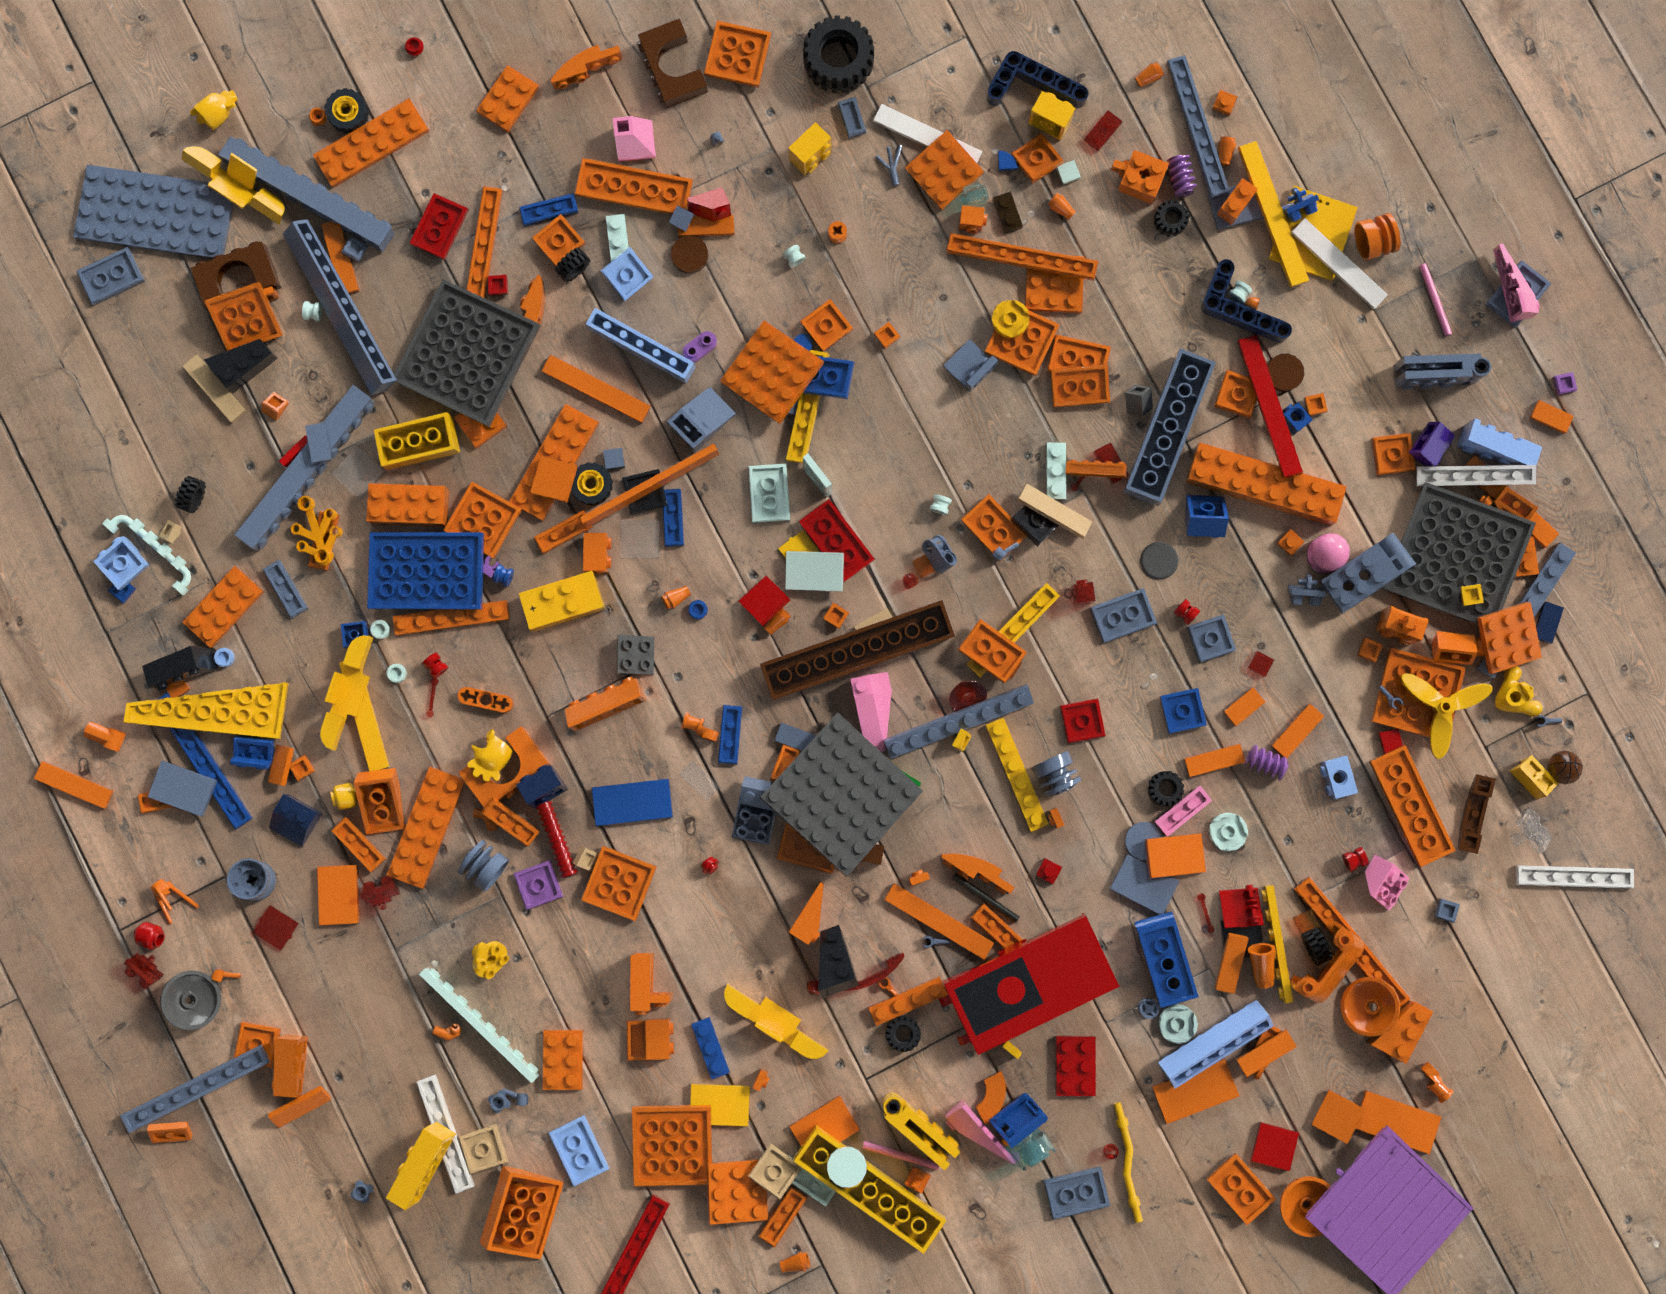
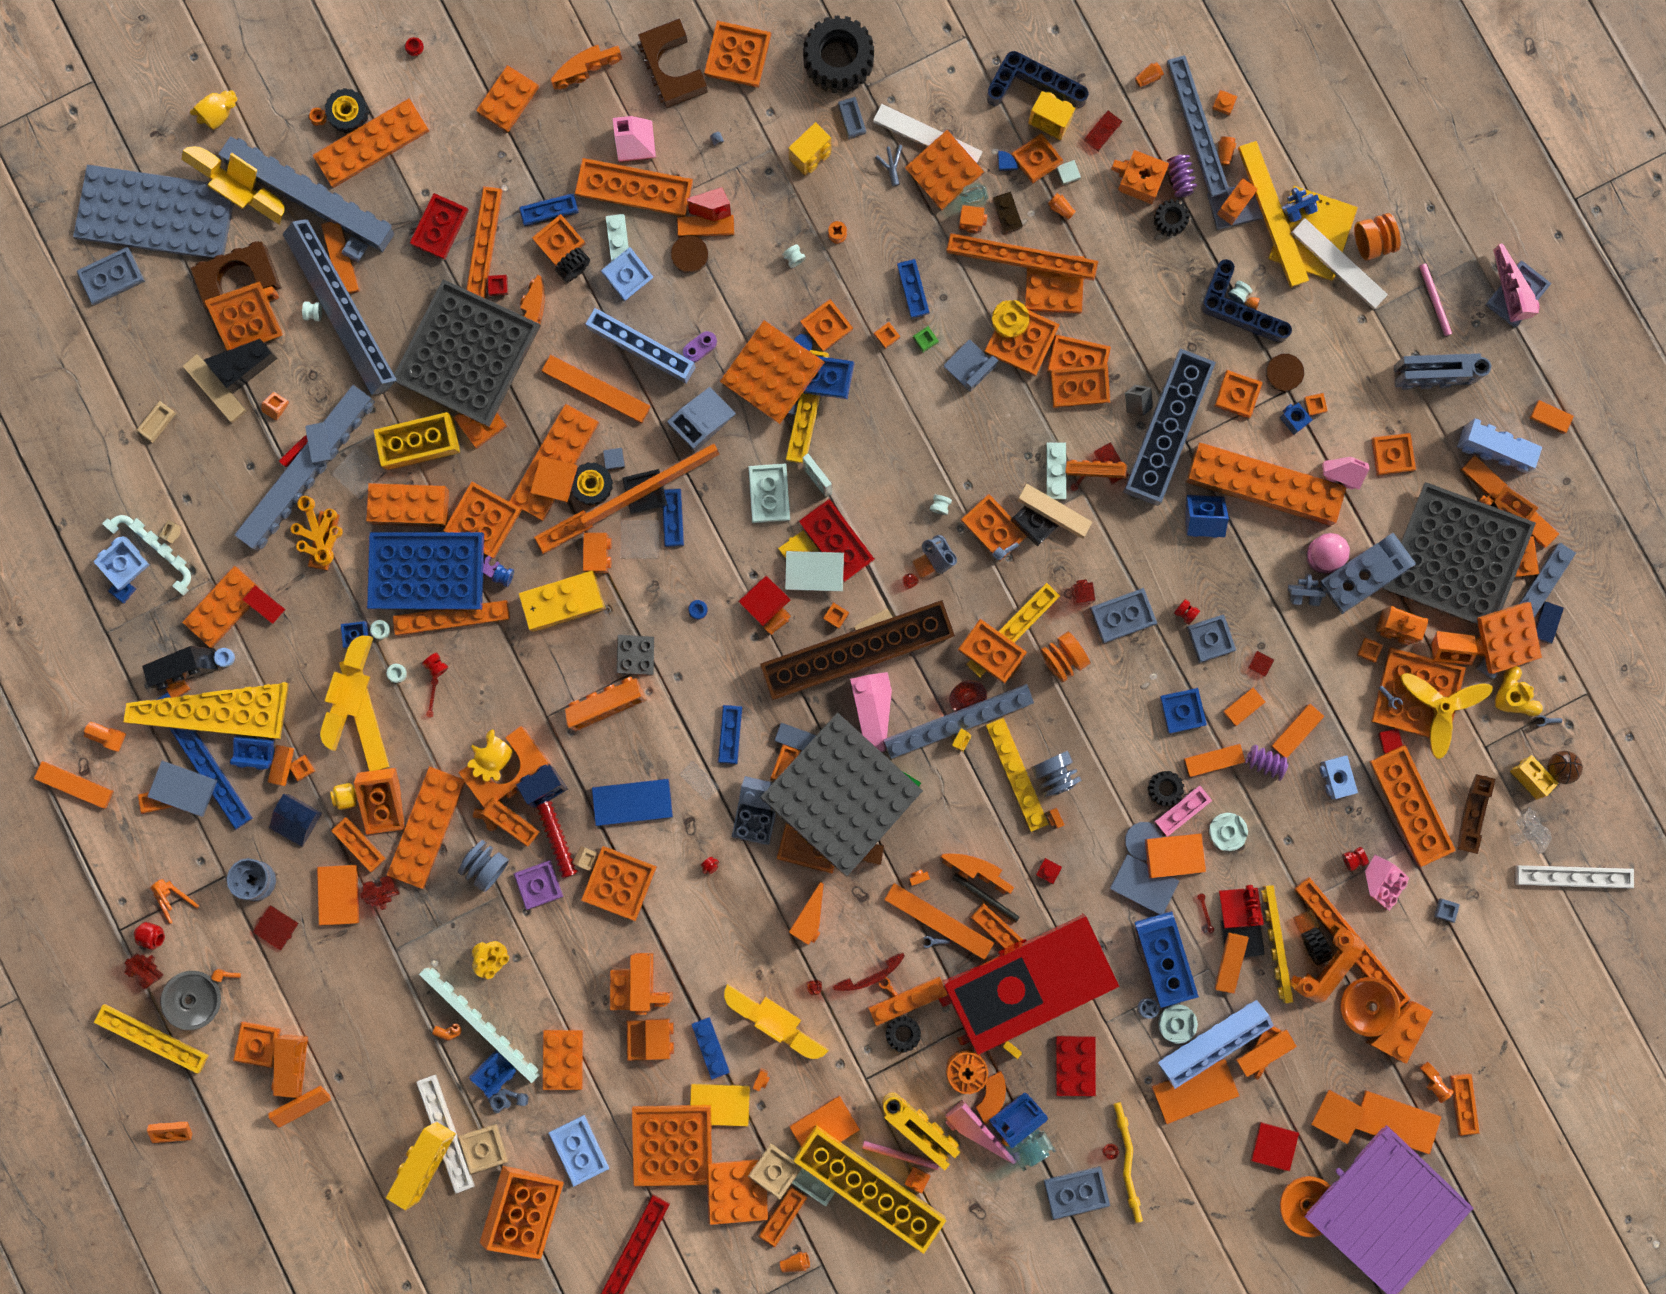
sand blue plate [120,1044,270,1133] -> none
black tyre [175,476,206,513] -> none
sand blue tile [263,560,309,619] -> none
sand blue plate [351,1180,374,1203] -> none
orange beam [458,687,514,713] -> none
orange cone [661,586,691,610] -> none
sand blue tile [669,205,695,231] -> none
orange connector [681,712,719,742] -> none
black wedge [818,925,859,998] -> none
light aqua tile [827,1147,867,1188] -> none
red tile [1060,698,1106,744] -> none
dark grey piece [1140,542,1179,580] -> none
orange plate [1206,1153,1276,1225] -> none
red tile [1237,335,1303,479] -> none
orange plant [1248,943,1276,989] -> none
orange plate [1276,529,1305,557] -> none
dark purple brick [1409,422,1455,467] -> none
white plate [1416,465,1536,486] -> none
yellow plate [1460,584,1484,606] -> none
medium lavender tile [1552,372,1577,395] -> none
none -> yellow plate [94,1004,209,1074]
none -> tan tile [136,401,176,443]
none -> red tile [242,585,286,624]
none -> blue bracket [469,1049,516,1098]
none -> orange brick [610,969,630,1010]
none -> blue plate [897,259,930,319]
none -> bright green tile [912,326,939,353]
none -> orange wheel [945,1049,988,1094]
none -> orange wheel [1040,631,1091,683]
none -> bright pink slope [1322,457,1369,490]
none -> orange tile [1450,1074,1480,1136]

